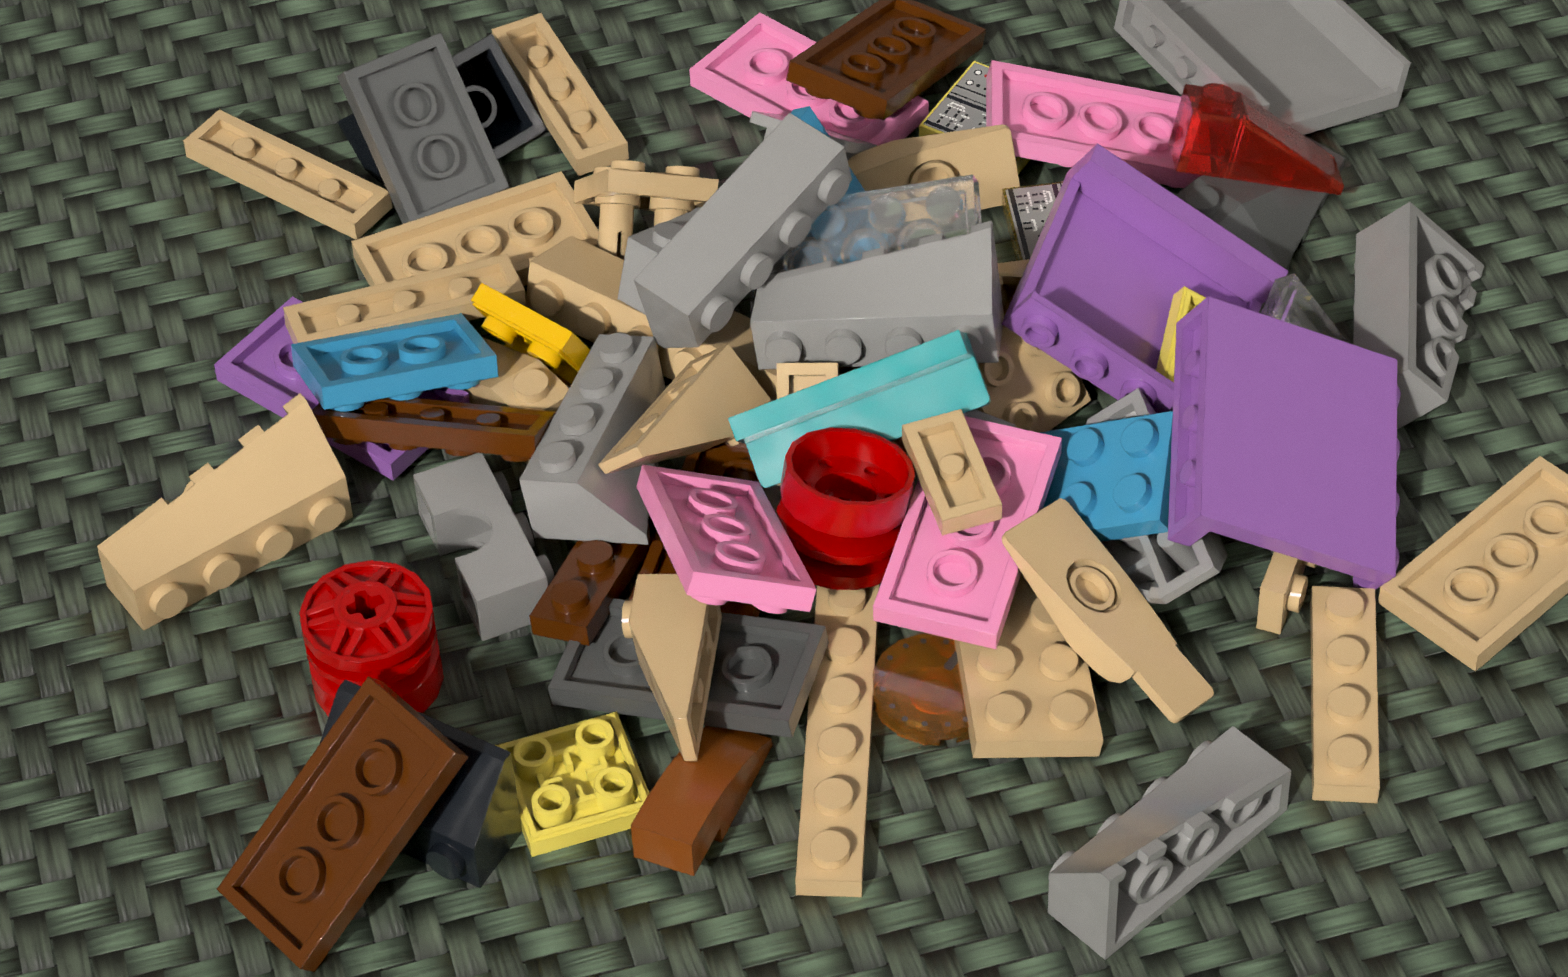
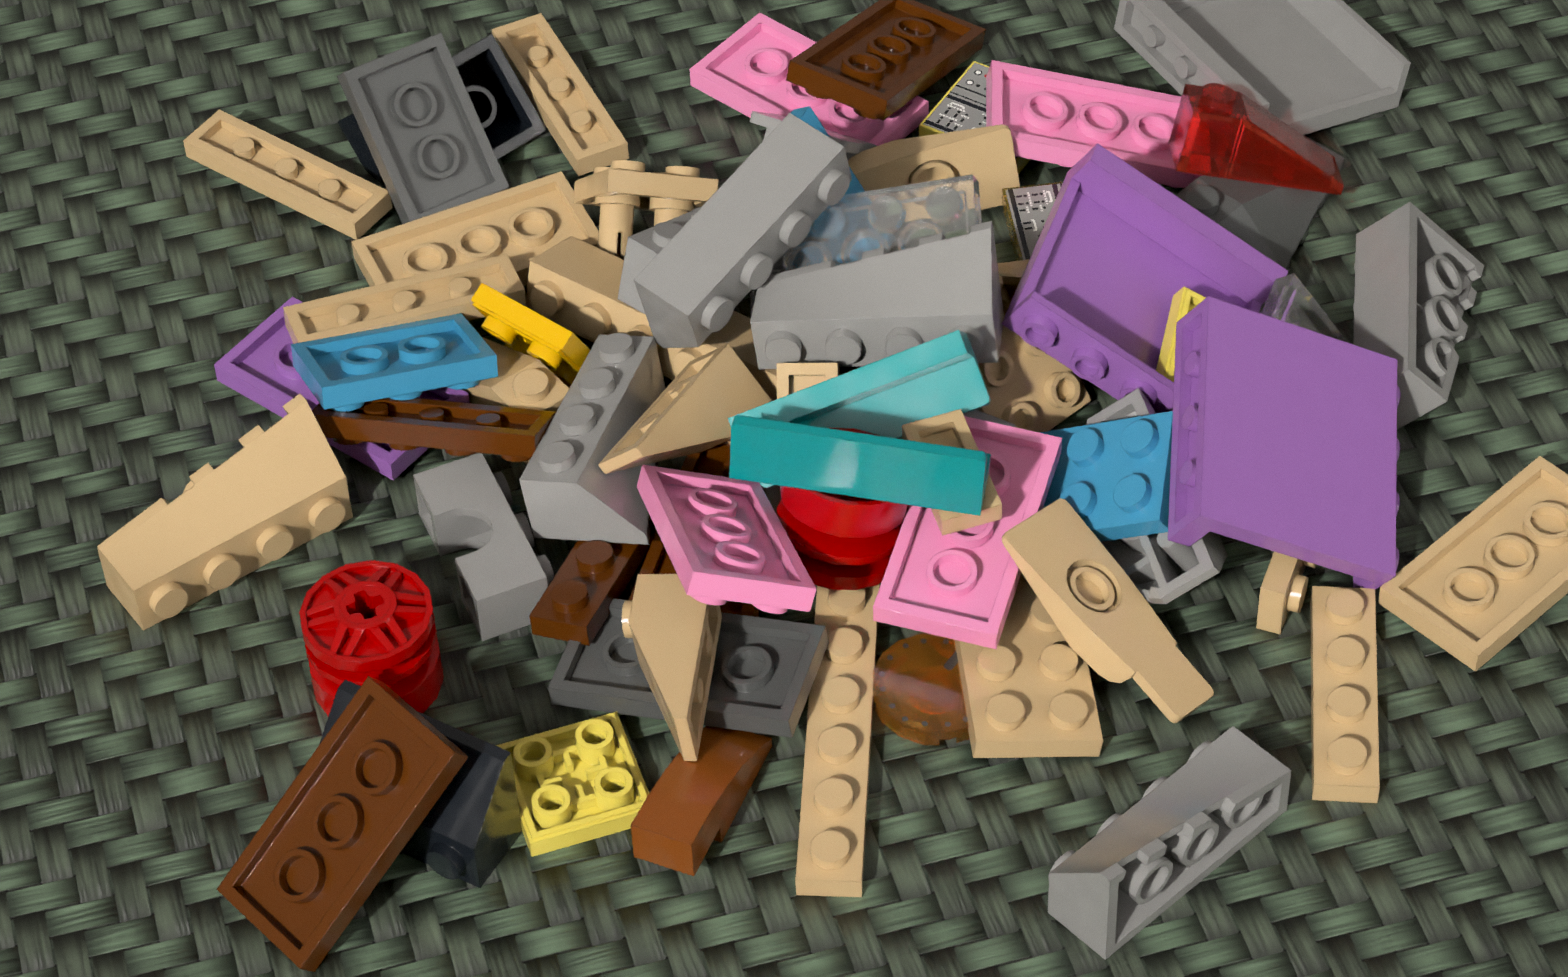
none -> teal panel [729,415,991,516]

